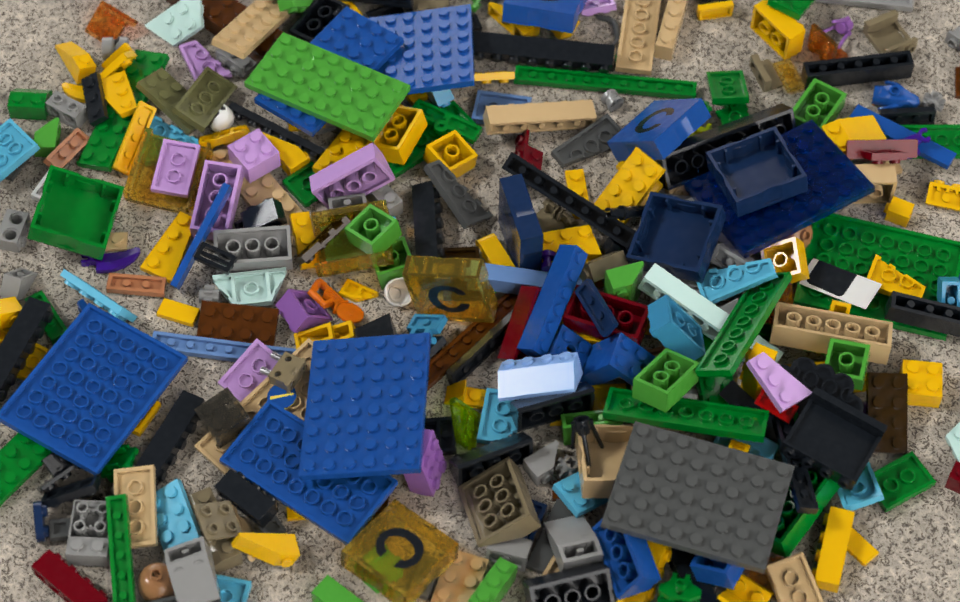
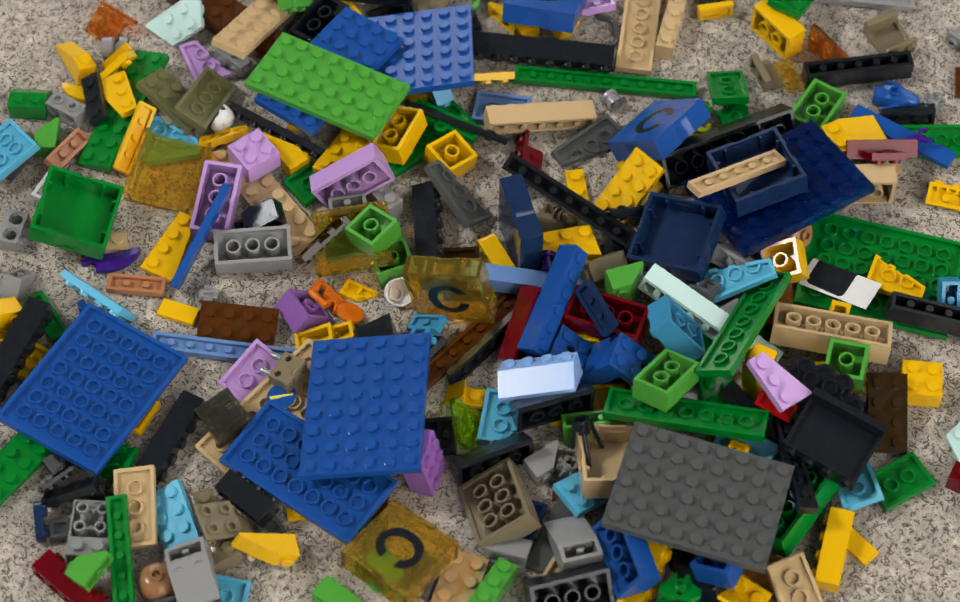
lavender plate [150,139,201,198] -> none
black tile [194,242,237,275] -> none
light aqua wing [212,267,287,307] -> none
yellow plate [289,211,320,270] -> none
medium lavender plant [818,16,853,49] -> none
yellow brick [883,196,915,228] -> none
none -> bright green slope [64,550,114,593]
none -> black bar [405,100,508,145]
none -> tan plate [687,149,787,198]
none -> dark grey slope [694,278,721,302]

